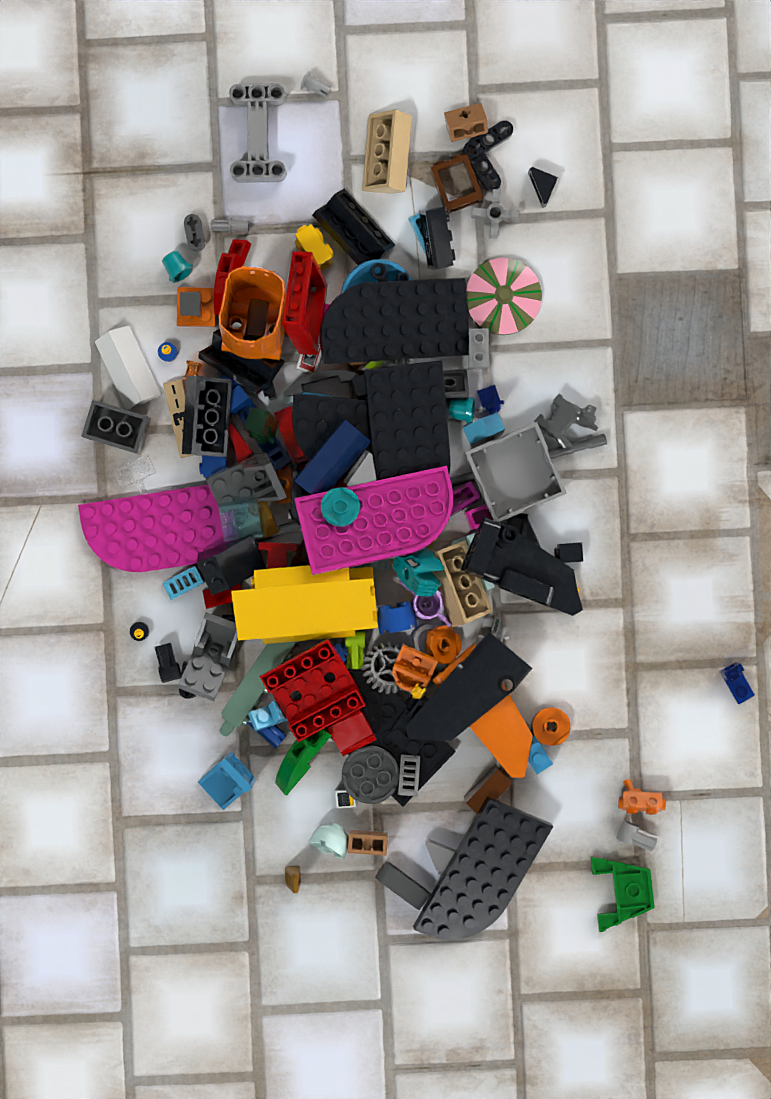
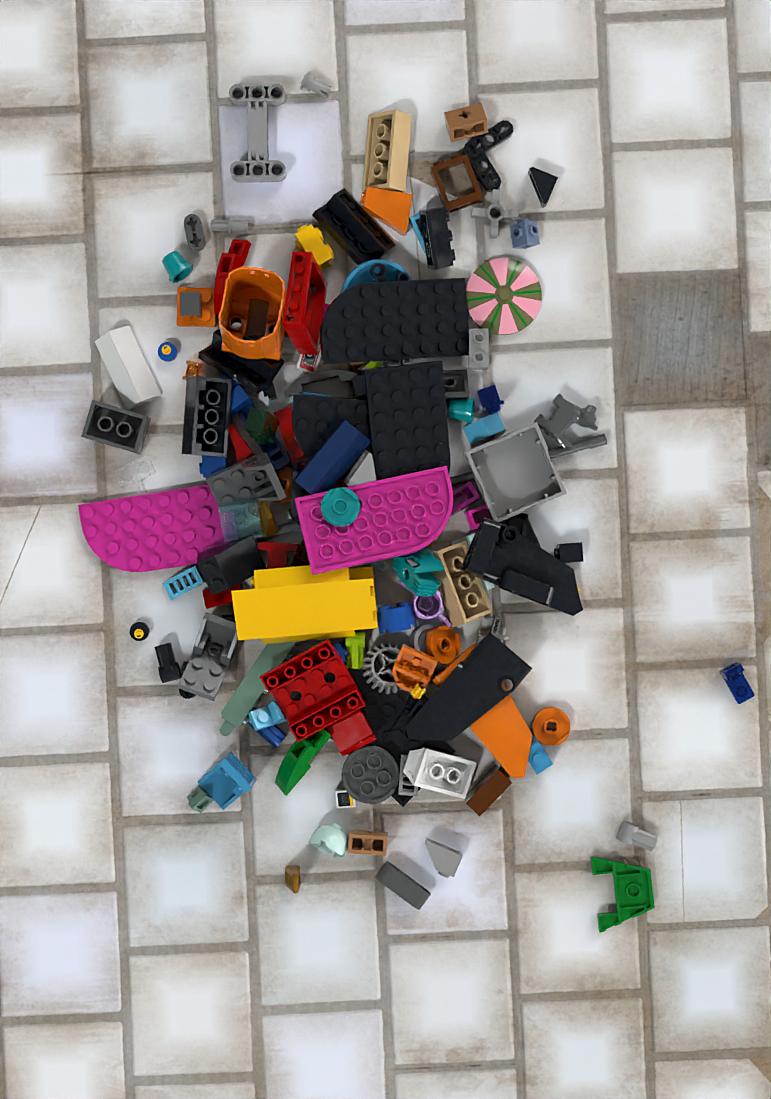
tan tile [163,379,193,458] -> none
black plate [413,796,554,940] -> none
orange brick [618,779,666,815] -> none
none -> sand green tile [187,786,214,813]
none -> orange slope [360,187,412,236]
none -> white slope [403,747,477,799]
none -> sand blue brick [510,218,540,249]

